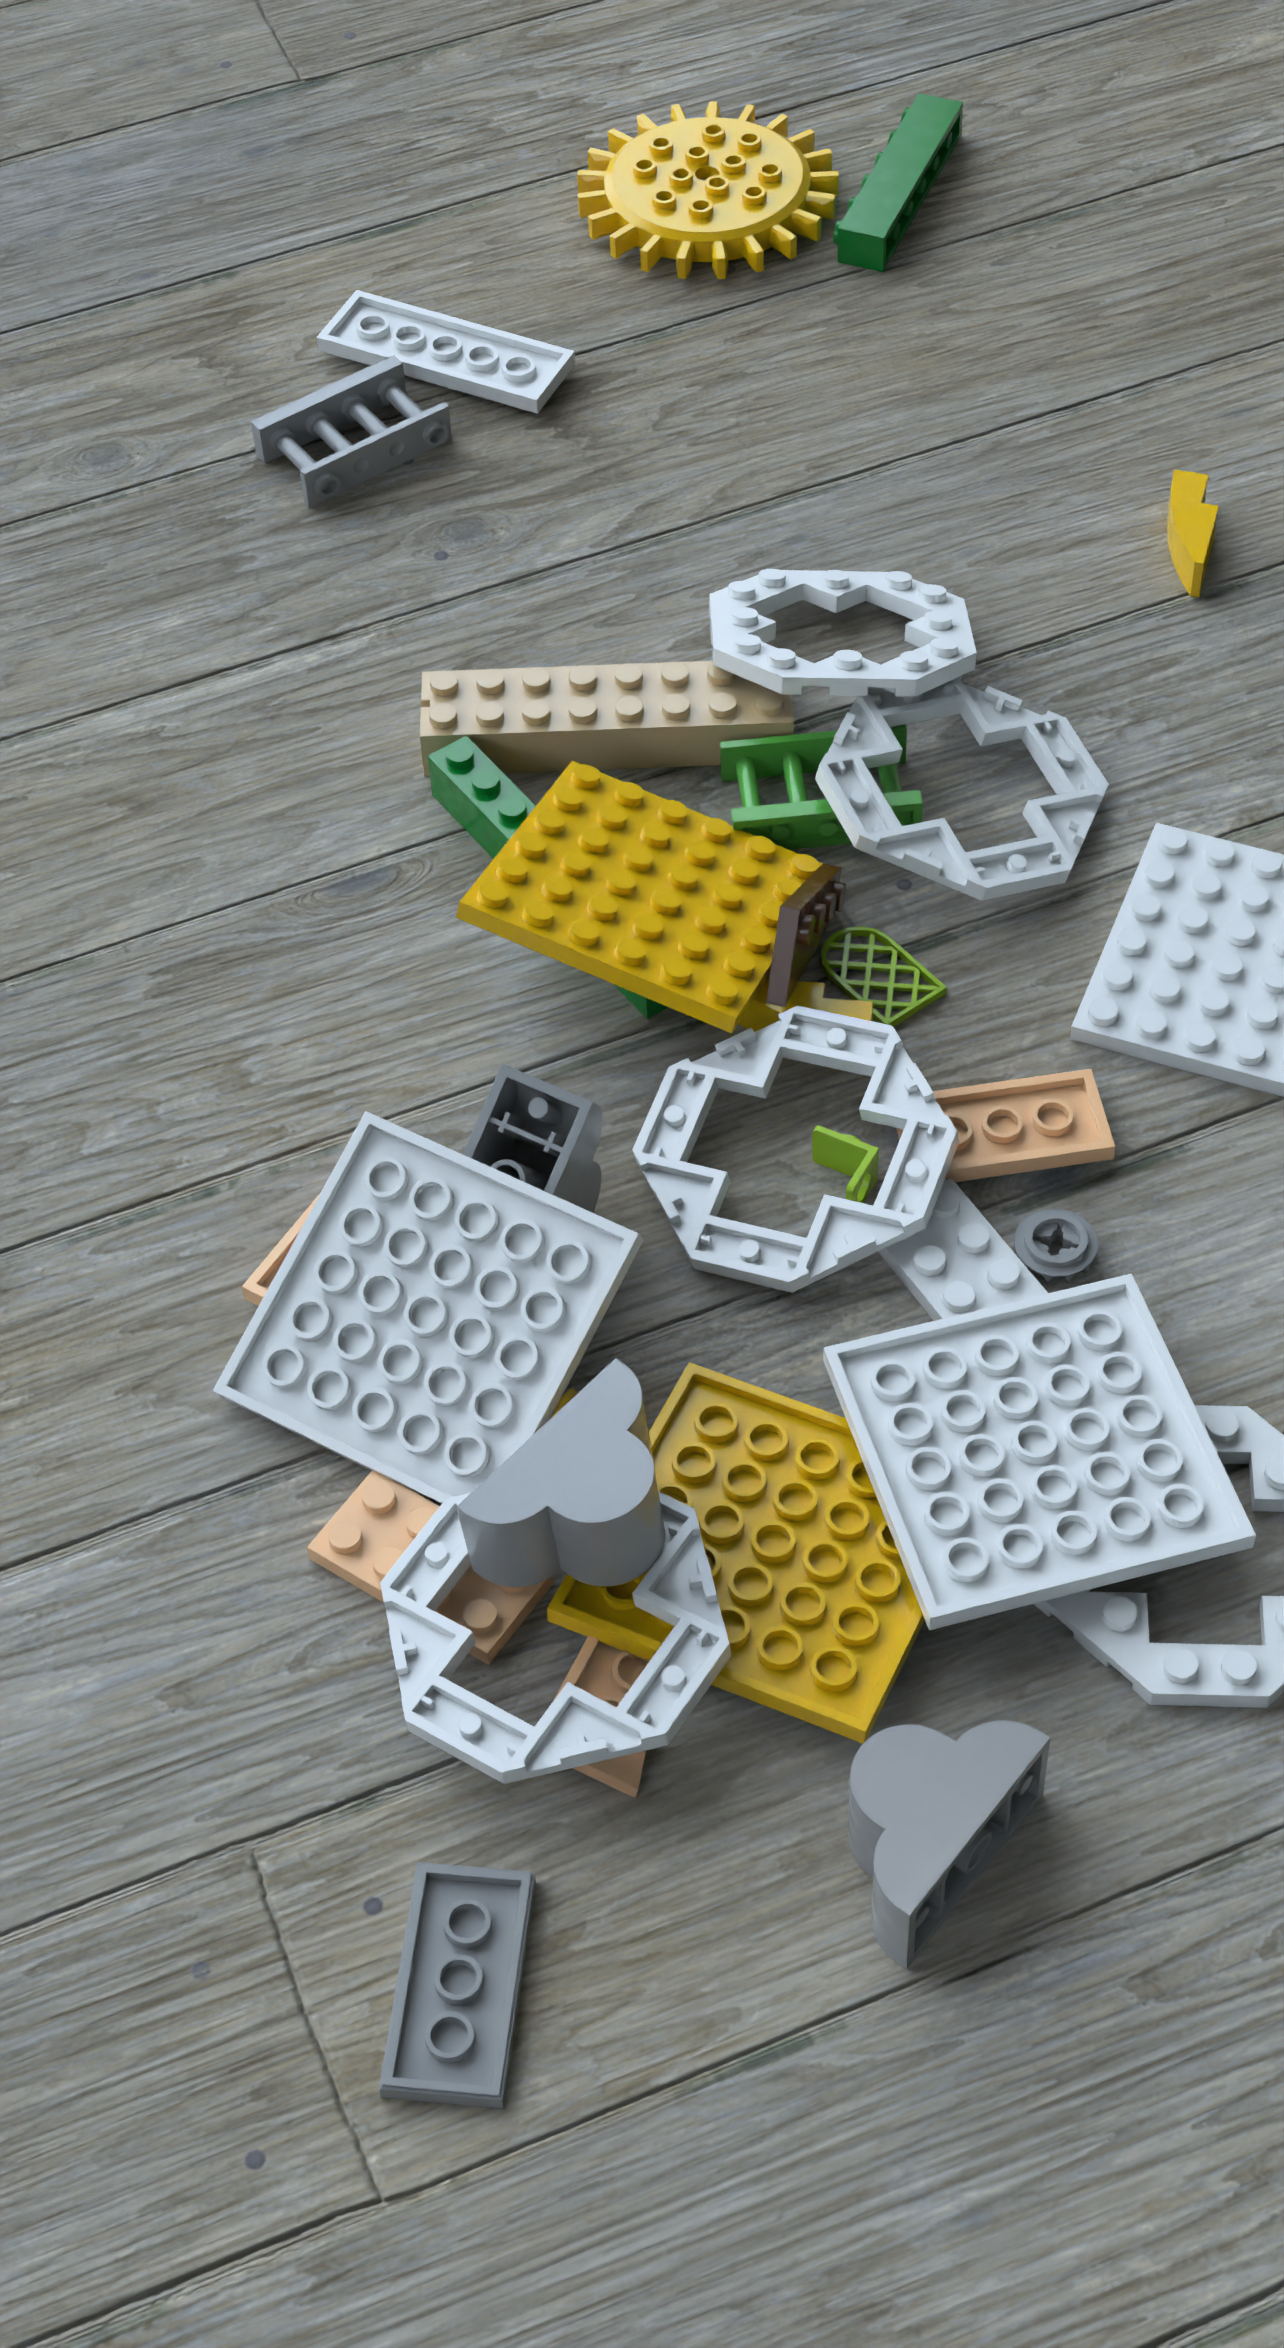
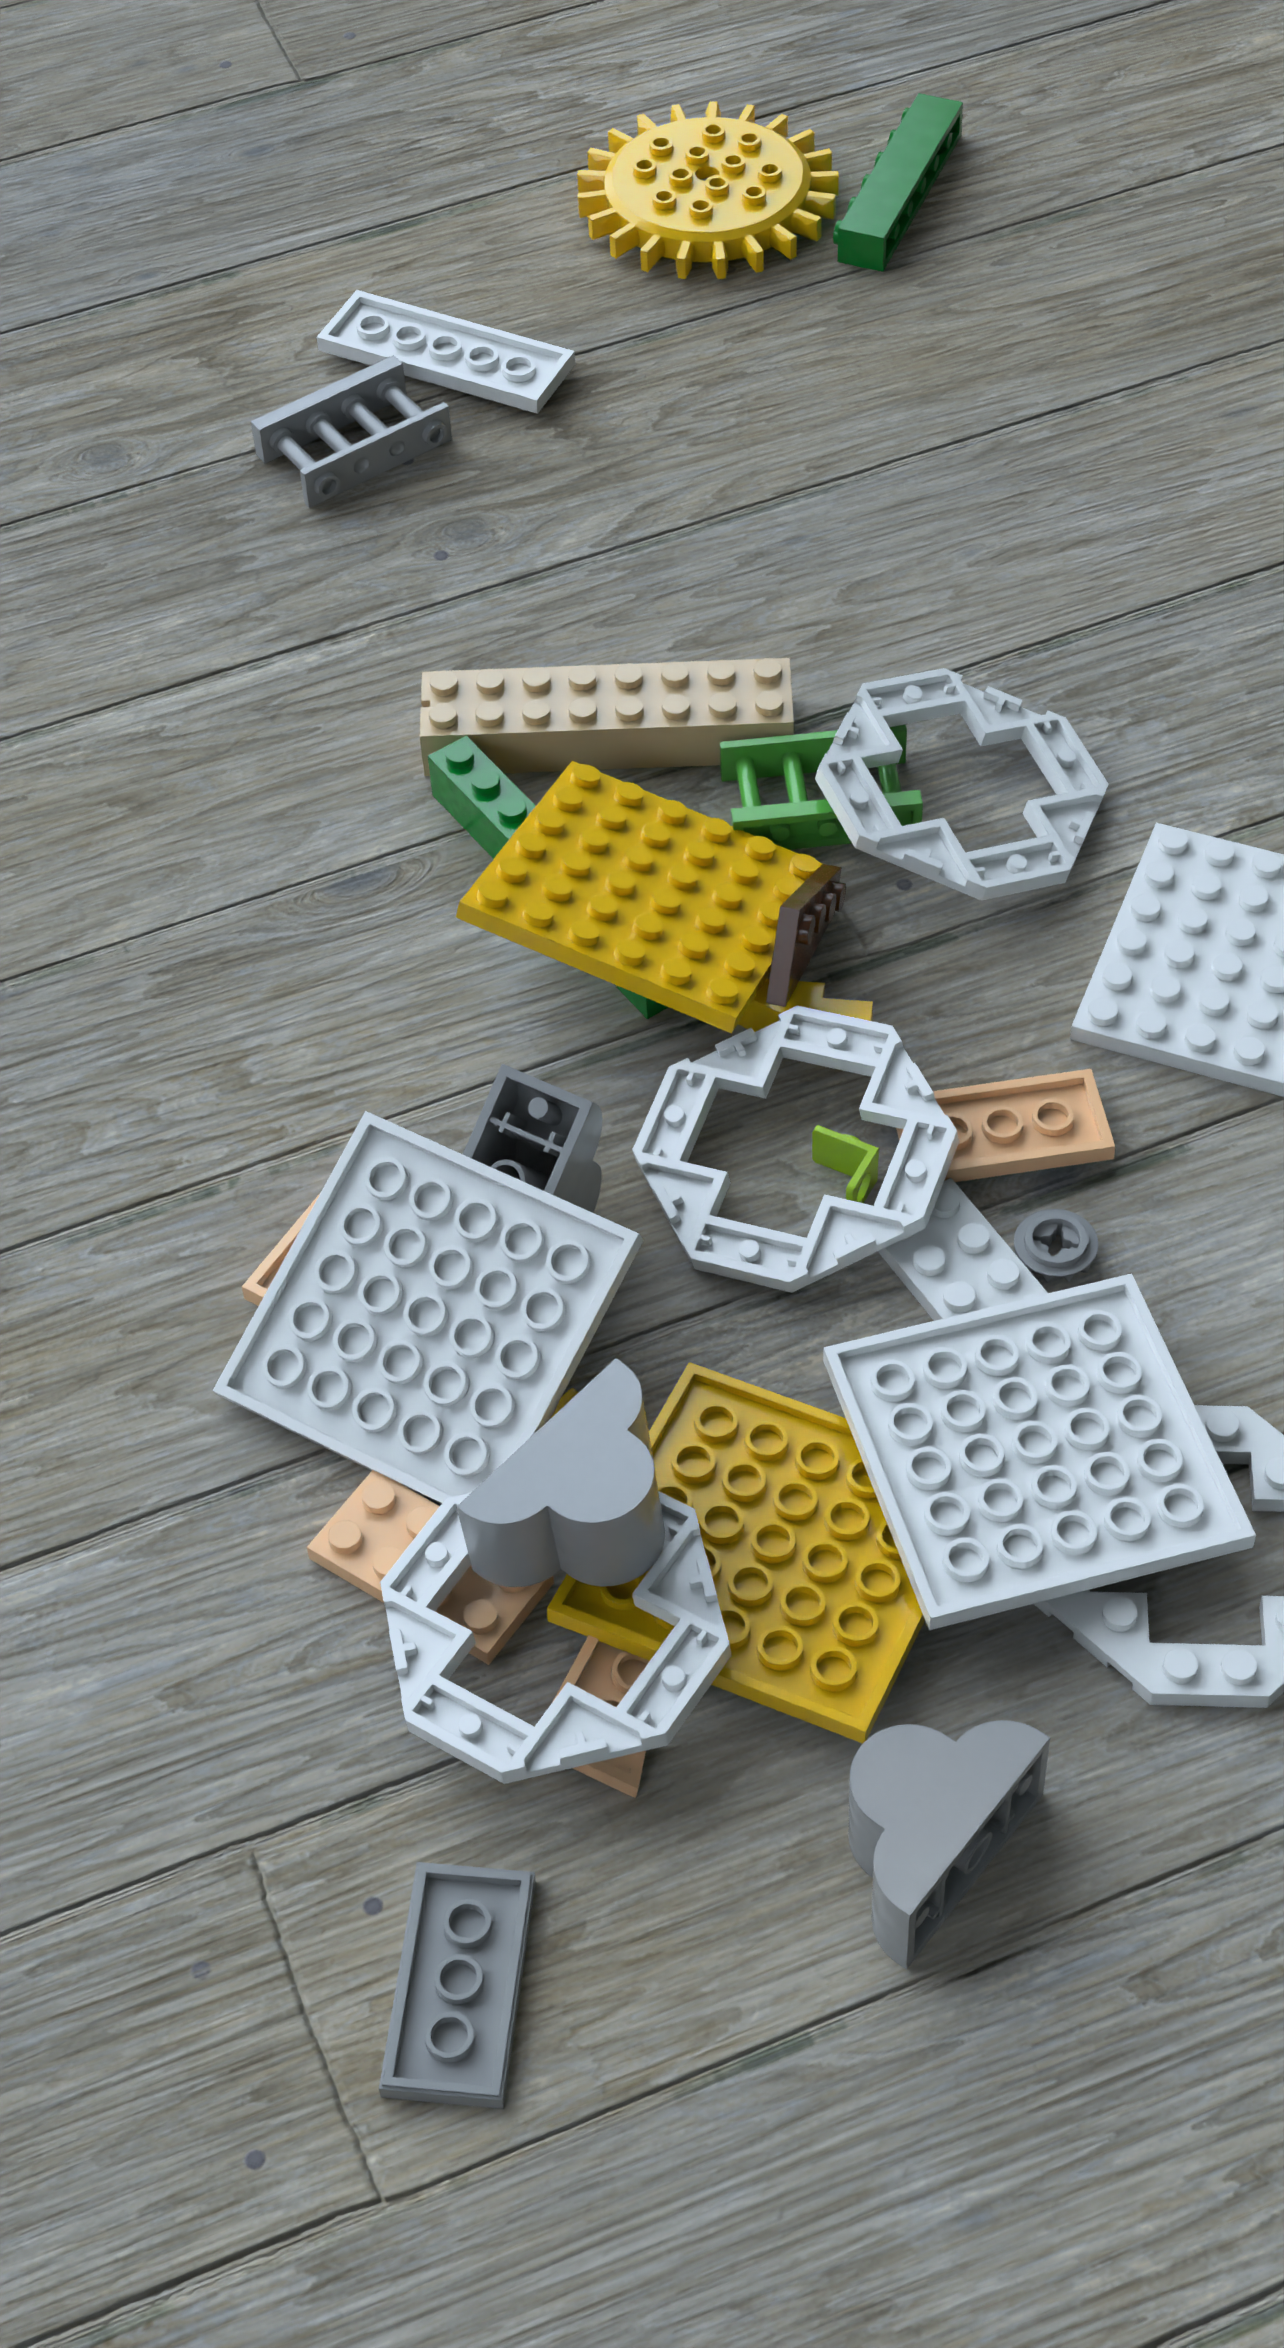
white plate [709,569,977,697] -> none
lime window [821,926,947,1027] -> none
yellow slope [1167,469,1219,598] -> none

